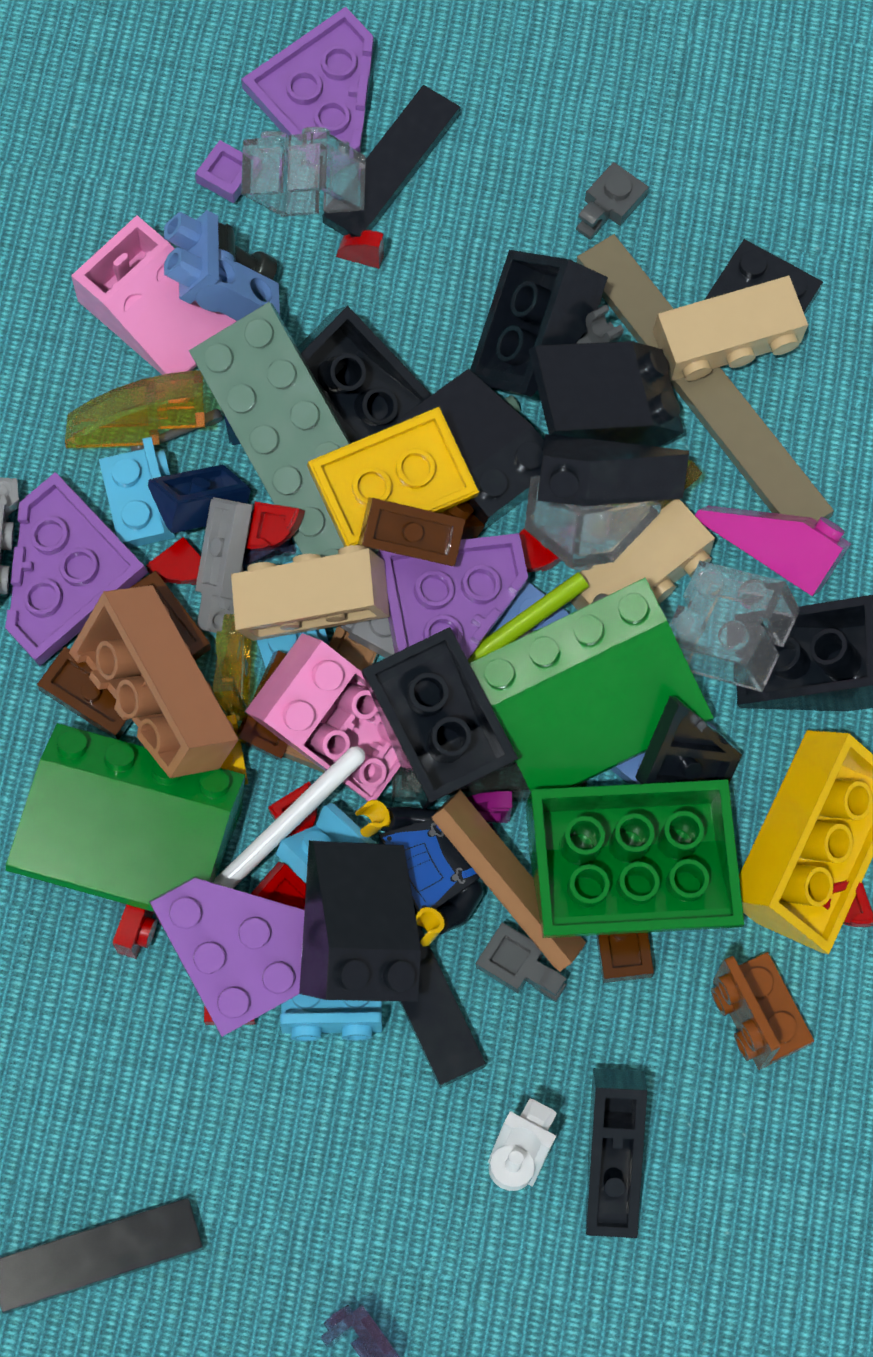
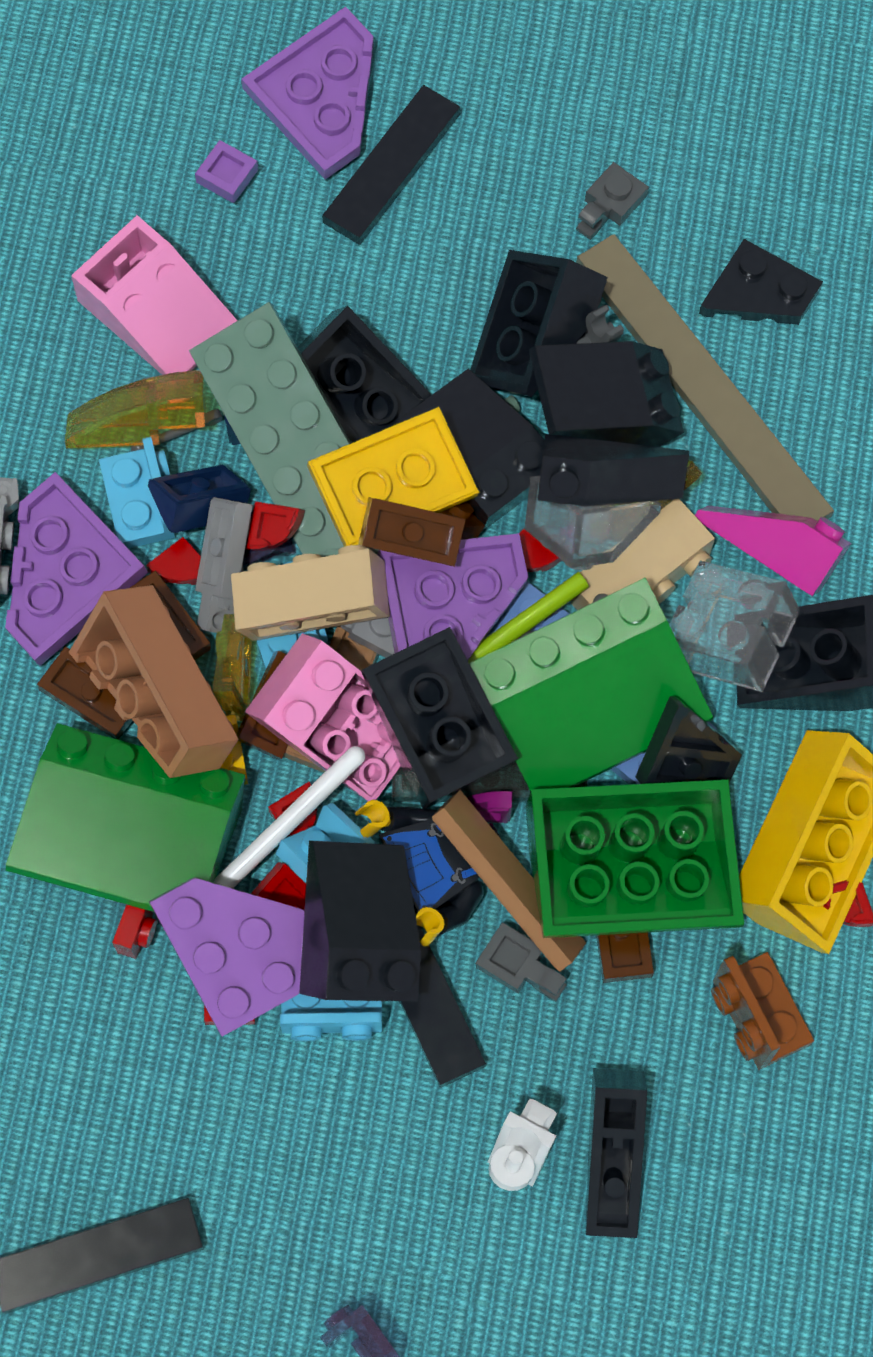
medium blue hips [164,210,280,321] -> none
clear piece [241,127,366,217] -> none
red tile [336,230,384,269] -> none
tan brick [653,276,808,381] -> none

